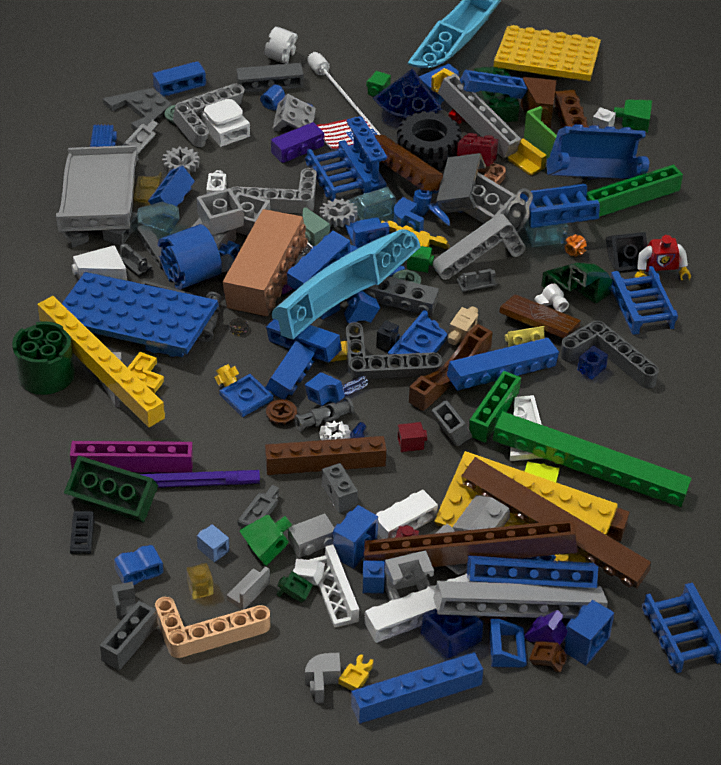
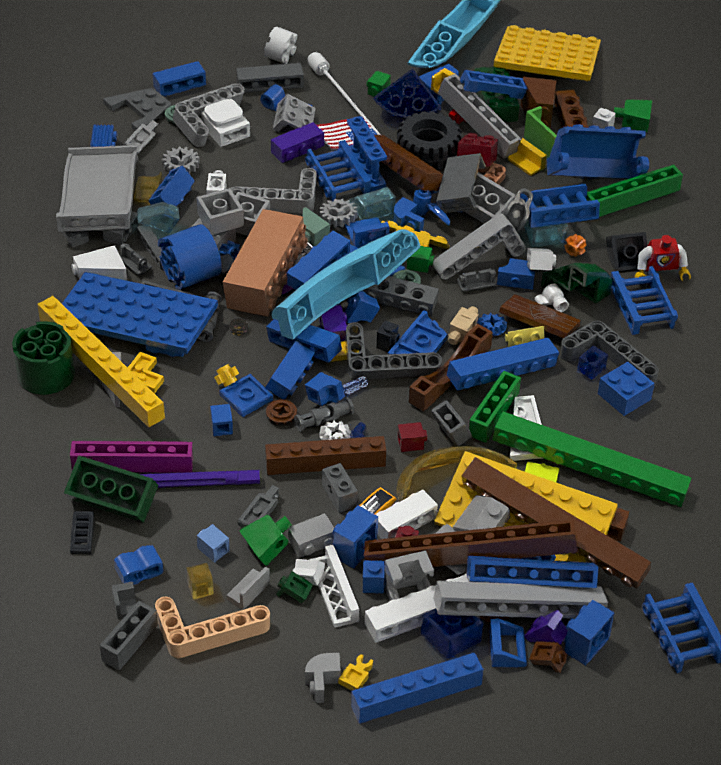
none -> blue brick [210,404,233,436]
none -> dark purple brick [319,305,348,342]
none -> slope [359,487,396,515]
none -> clear yellow windscreen [396,446,517,502]
none -> blue gear [477,312,507,336]
none -> blue brick [497,258,535,290]
none -> white brick [527,248,556,270]
none -> blue brick [598,362,655,416]

